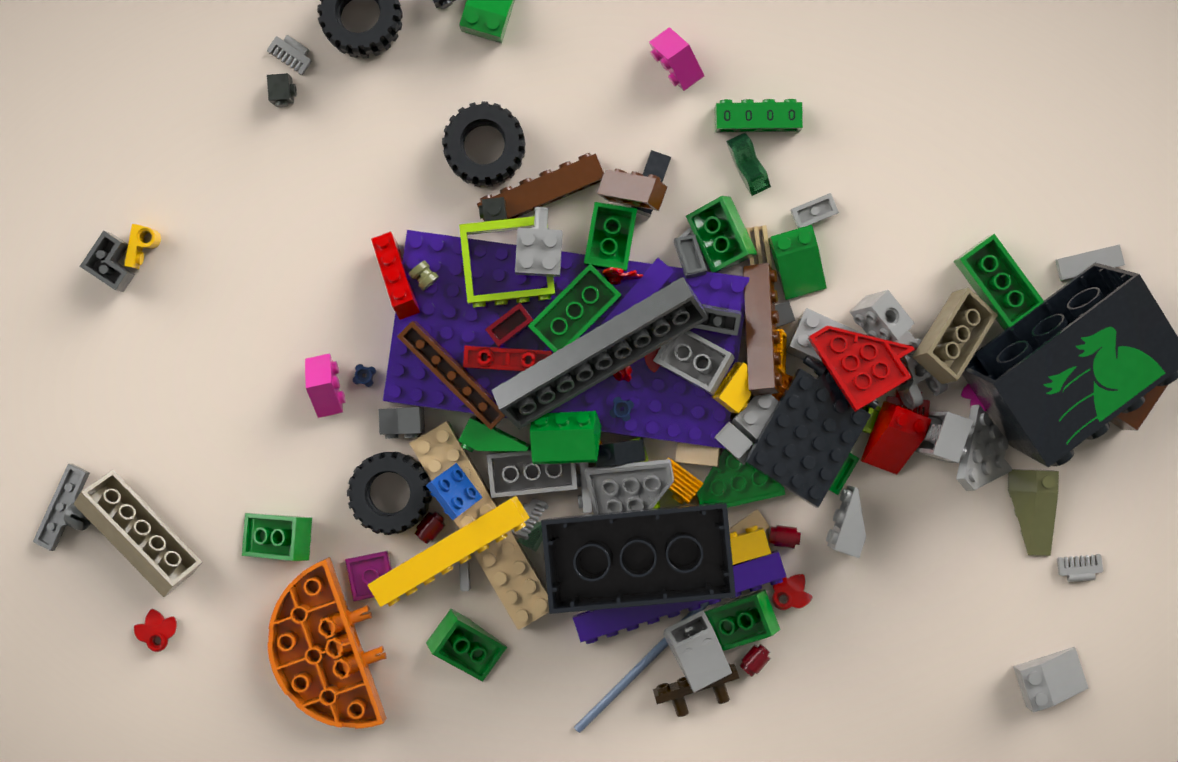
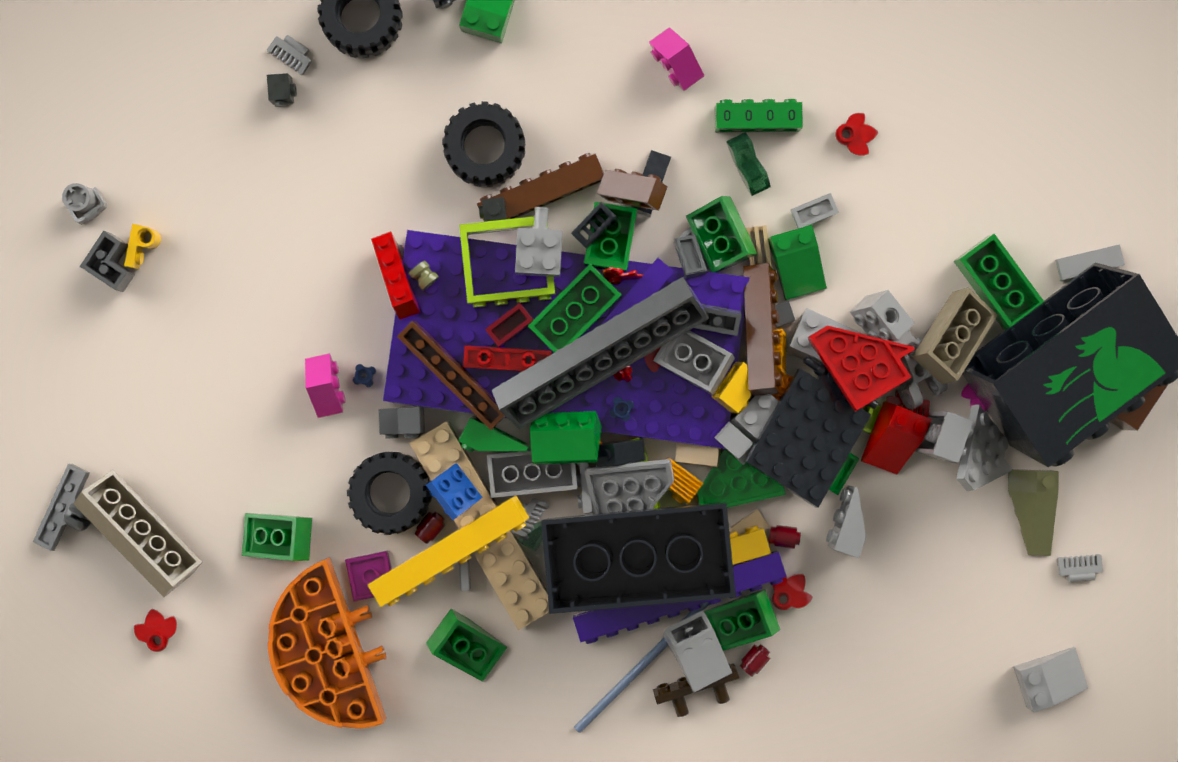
none -> light grey piece [62,183,107,225]
none -> black slope [571,202,619,249]
none -> red plate [835,113,878,156]

